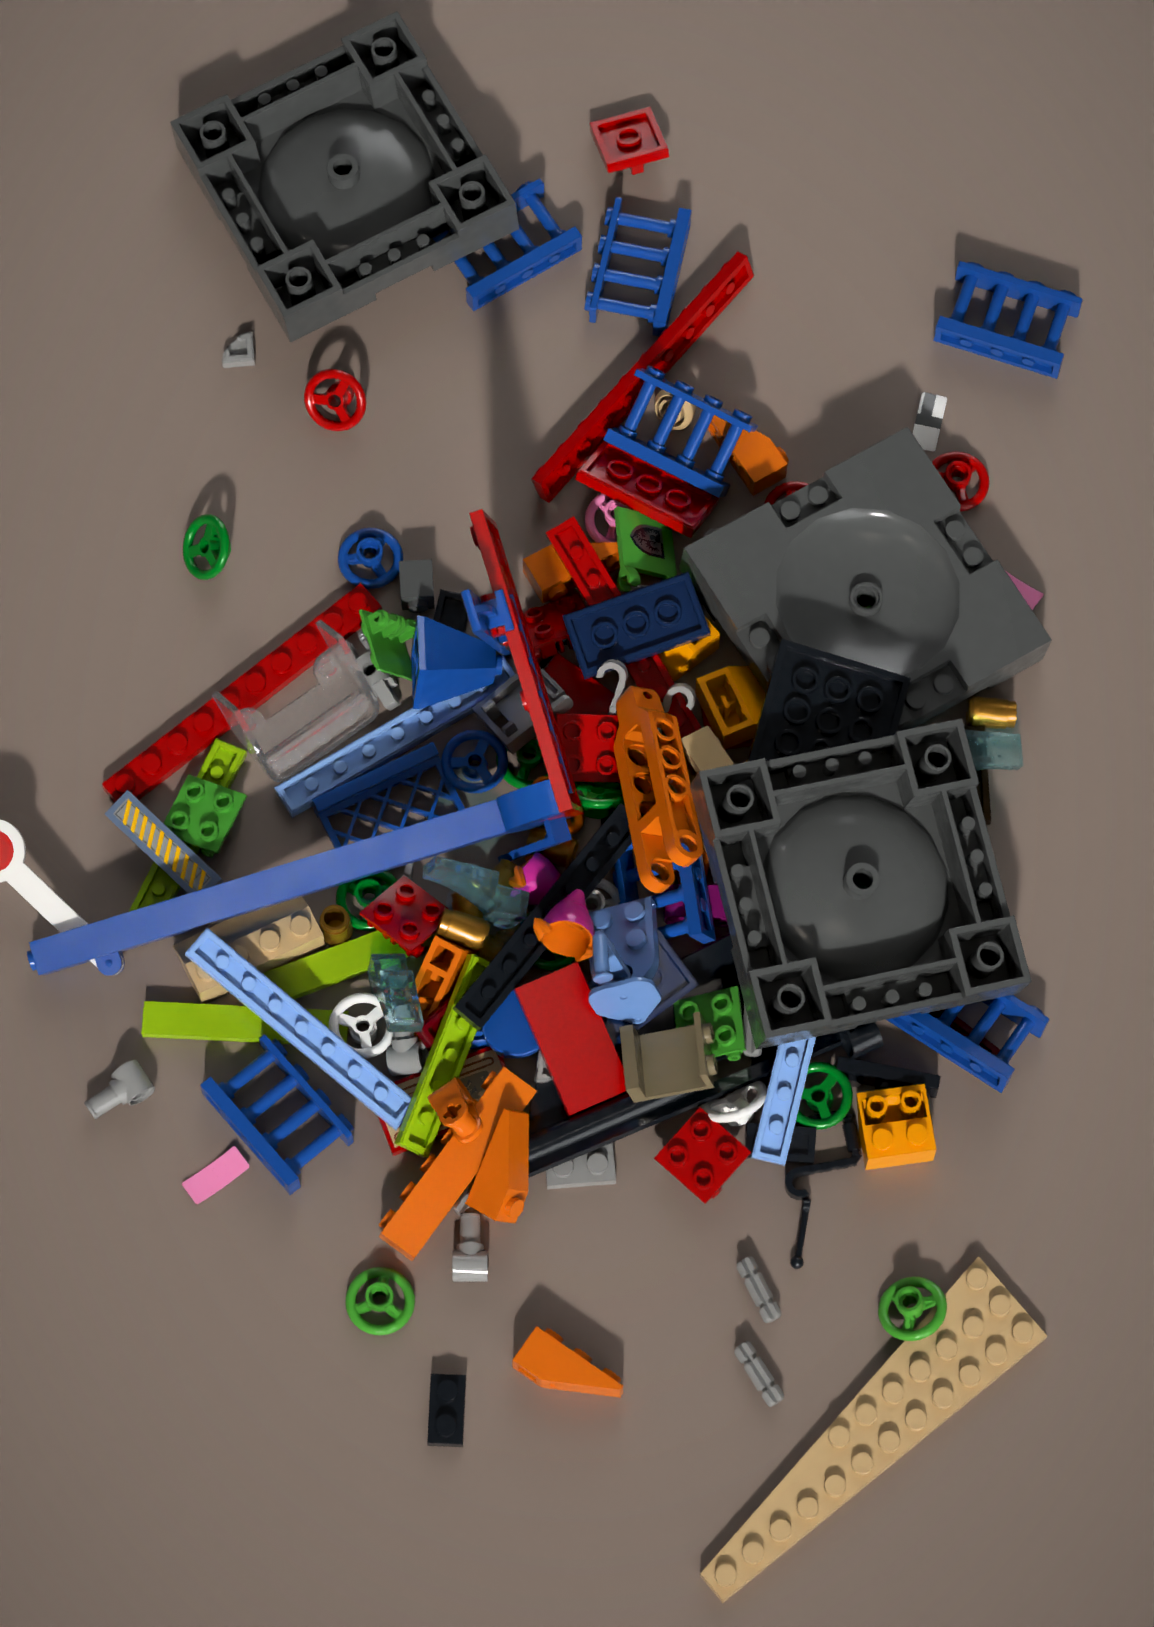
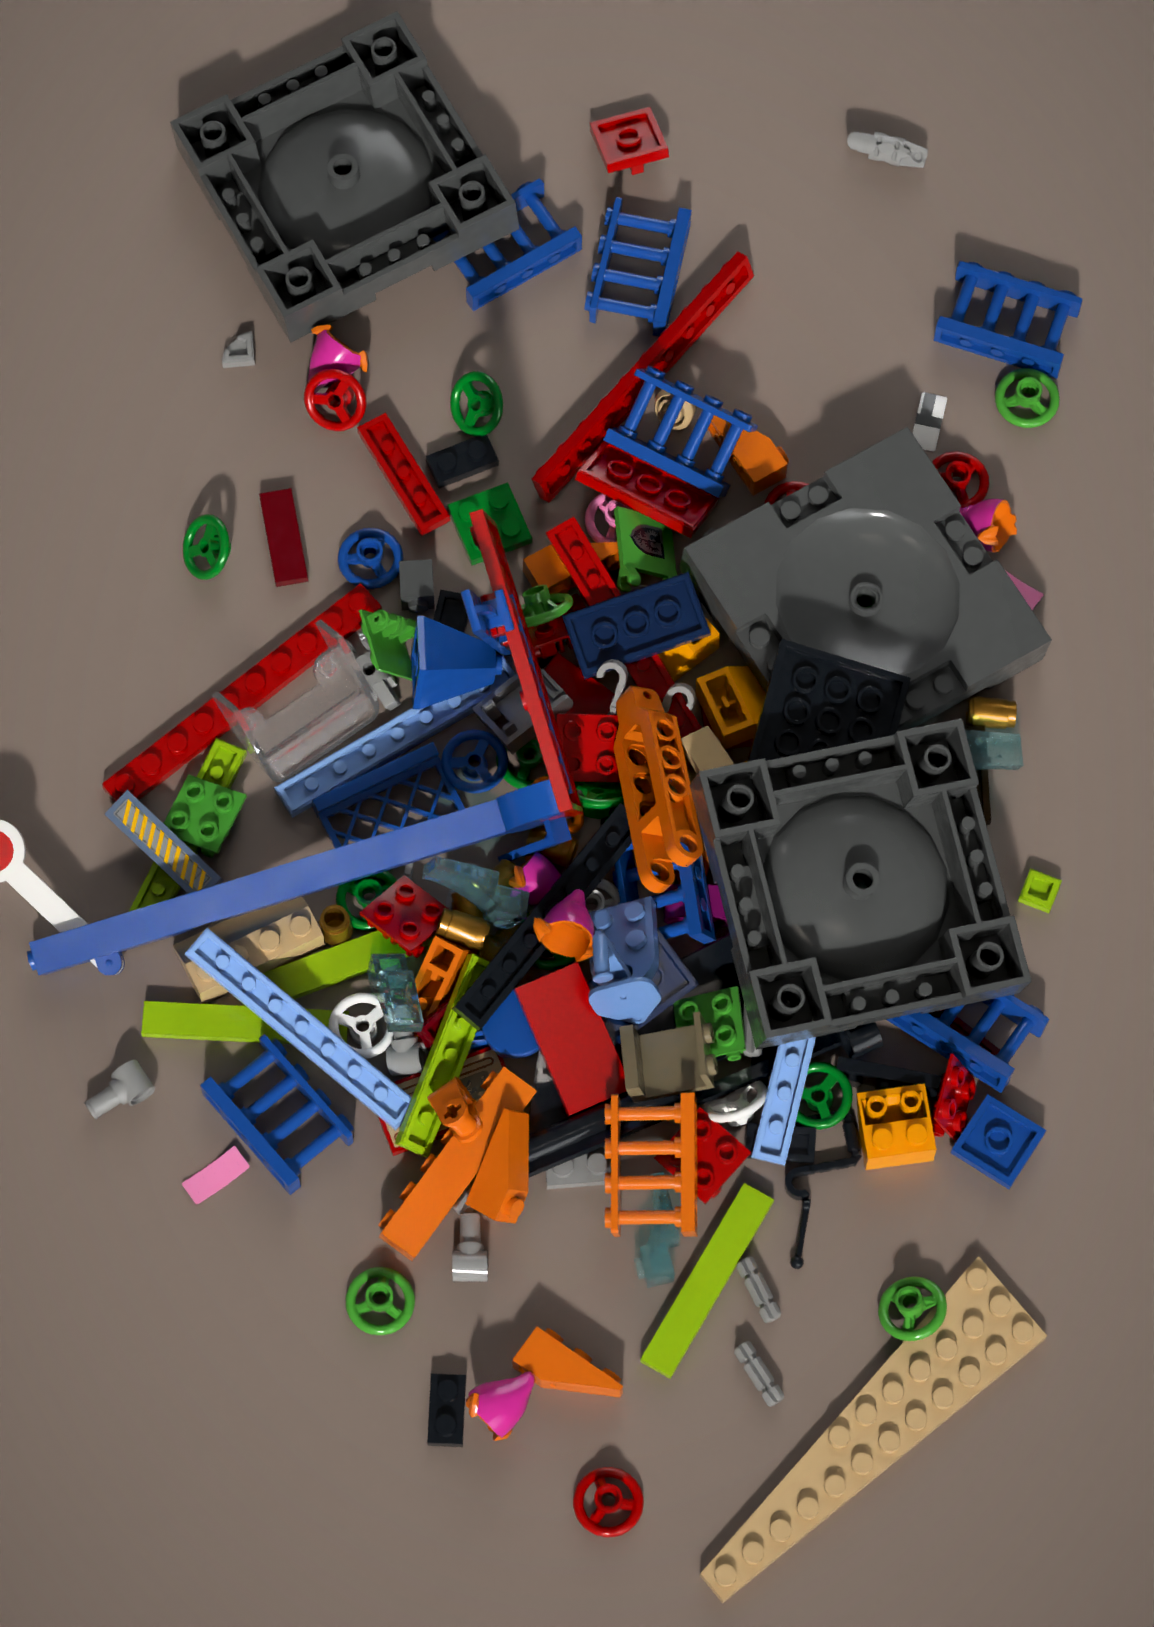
none -> dark red tile [259,488,308,587]
none -> dark pink hat [308,324,368,393]
none -> red plate [357,412,450,536]
none -> black plate [426,435,499,489]
none -> green plate [447,482,533,566]
none -> green piece [450,371,503,437]
none -> dark pink hat [466,1372,535,1441]
none -> bright green piece [521,585,573,627]
none -> red piece [573,1467,644,1537]
none -> orange fence [605,1093,698,1237]
none -> clear light blue slope [634,1171,680,1288]
none -> lime tile [640,1183,774,1379]
none -> light grey hinge [846,131,928,168]
none -> red hinge [931,1054,976,1143]
none -> blue plate [950,1094,1046,1190]
none -> hat [959,499,1017,553]
none -> bright green piece [995,368,1060,428]
none -> lime tile [1018,868,1062,913]

